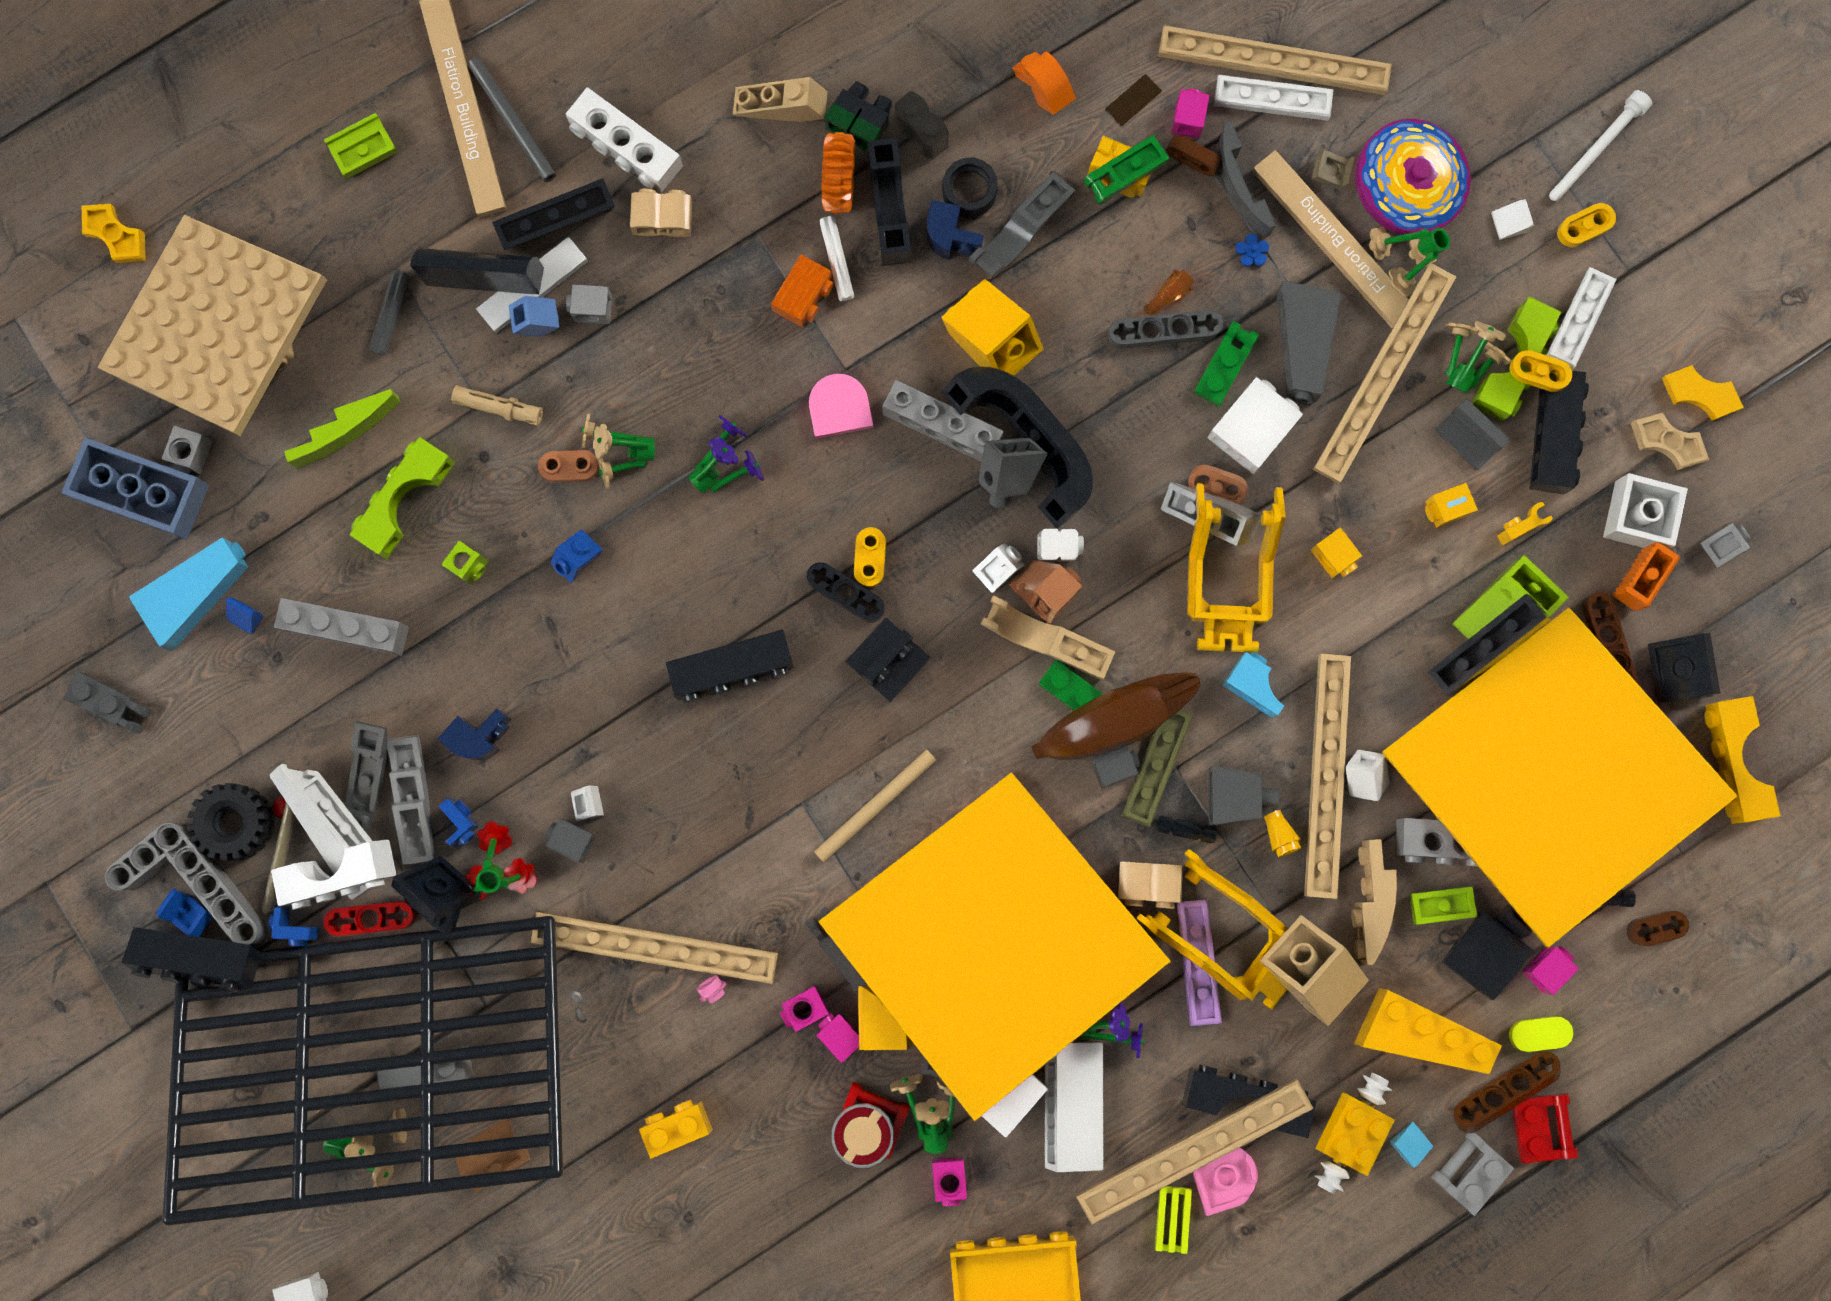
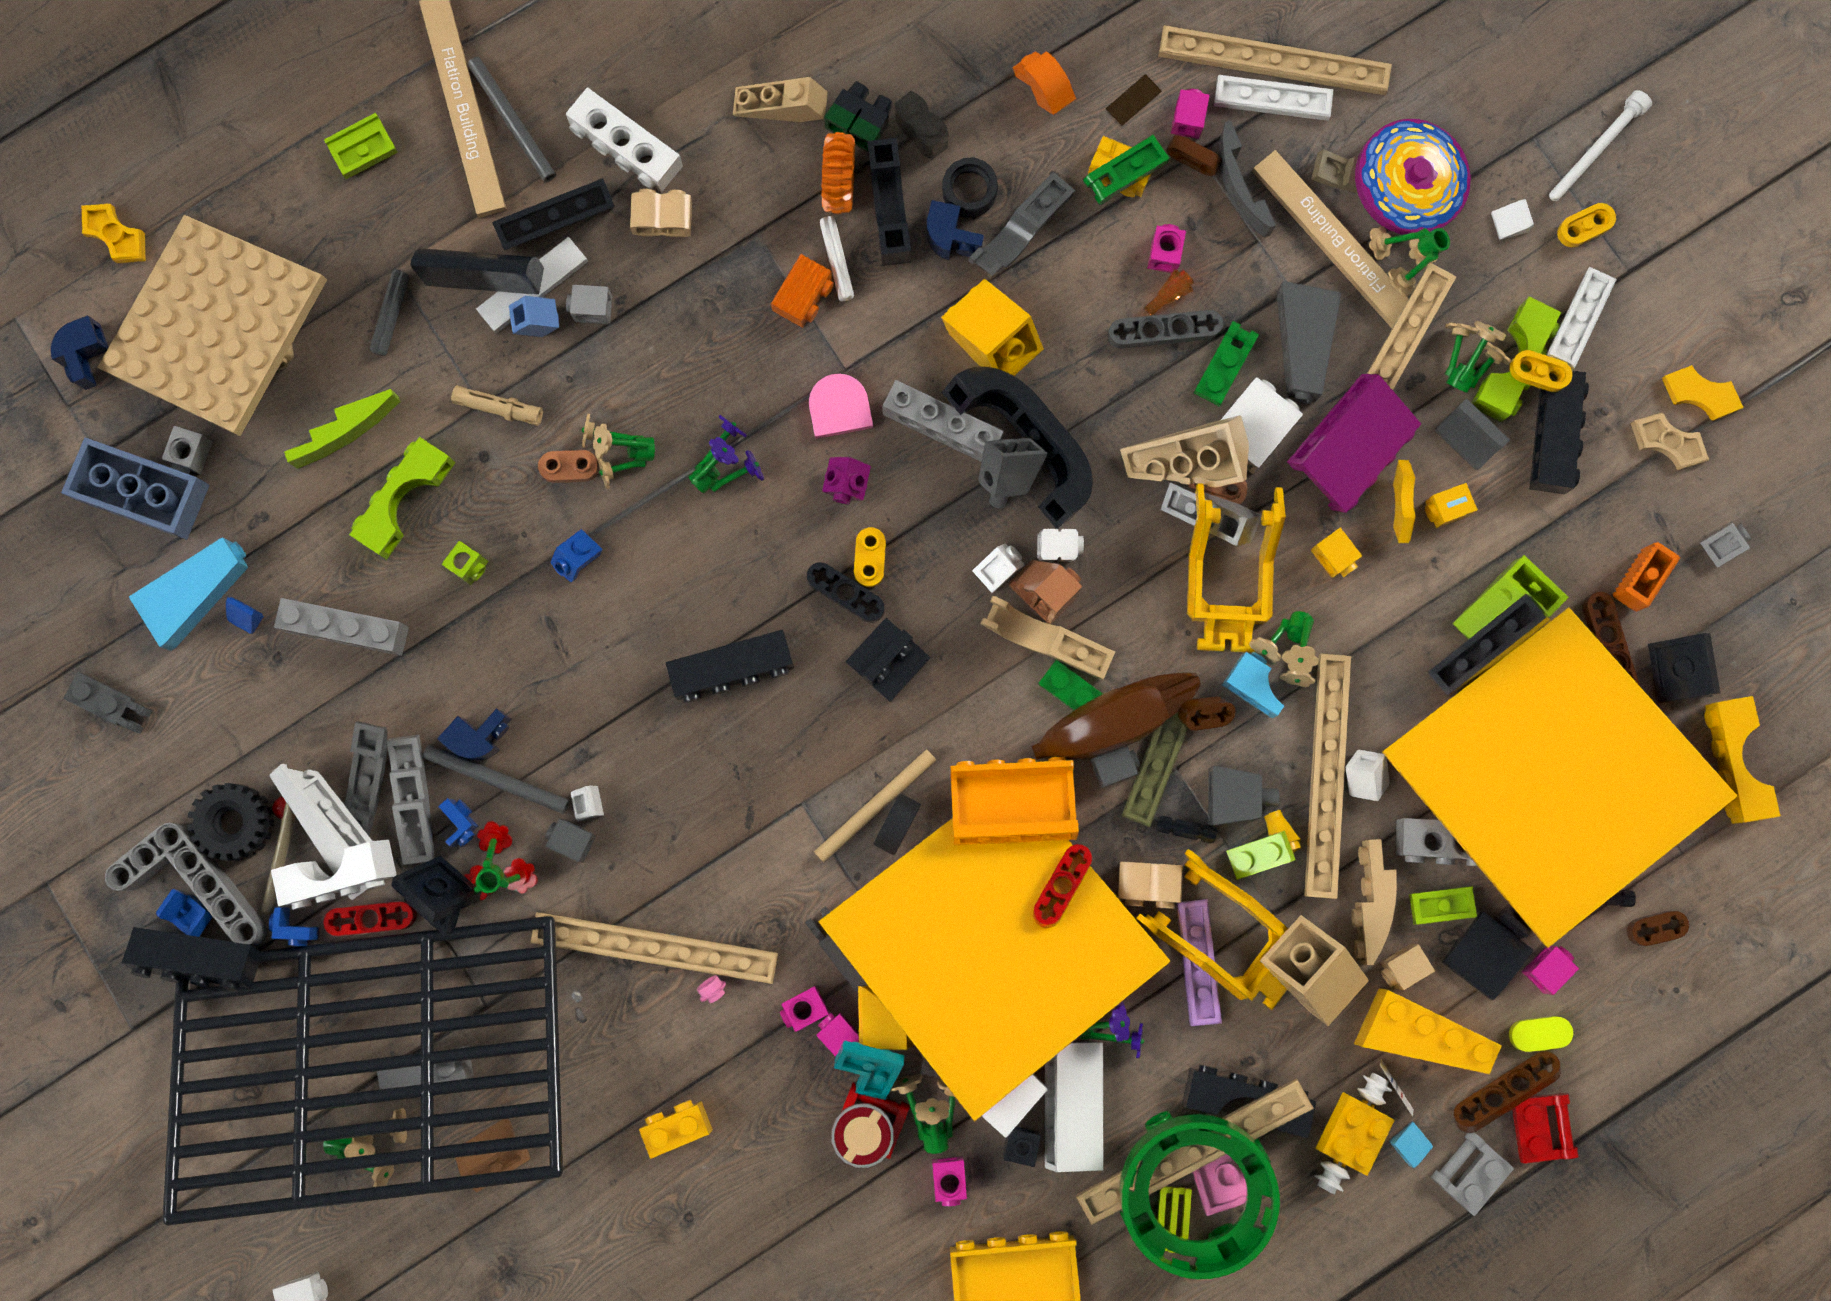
blue plant [1235,234,1269,267] -> none
yellow plate [1497,502,1553,546] -> none
white brick [1603,473,1688,549] -> none
none -> dark blue brick [51,315,109,390]
none -> dark grey piece [423,744,569,814]
none -> magenta brick [822,457,871,505]
none -> teal plate [834,1040,904,1100]
none -> black tyre [873,793,921,855]
none -> light orange panel [950,757,1079,845]
none -> black brick [1002,1126,1041,1167]
none -> red beam [1033,844,1092,928]
none -> green piece [1119,1111,1280,1279]
none -> tan wedge [1120,415,1249,487]
none -> dark pink brick [1147,224,1186,274]
none -> reddish brown beam [1178,696,1236,731]
none -> plate [1226,831,1296,880]
none -> tan plant [1249,611,1319,687]
none -> magenta panel [1287,374,1421,513]
none -> tan brick [1380,944,1435,990]
none -> white sticker [1380,1059,1414,1117]
none -> yellow tile [1393,460,1416,543]

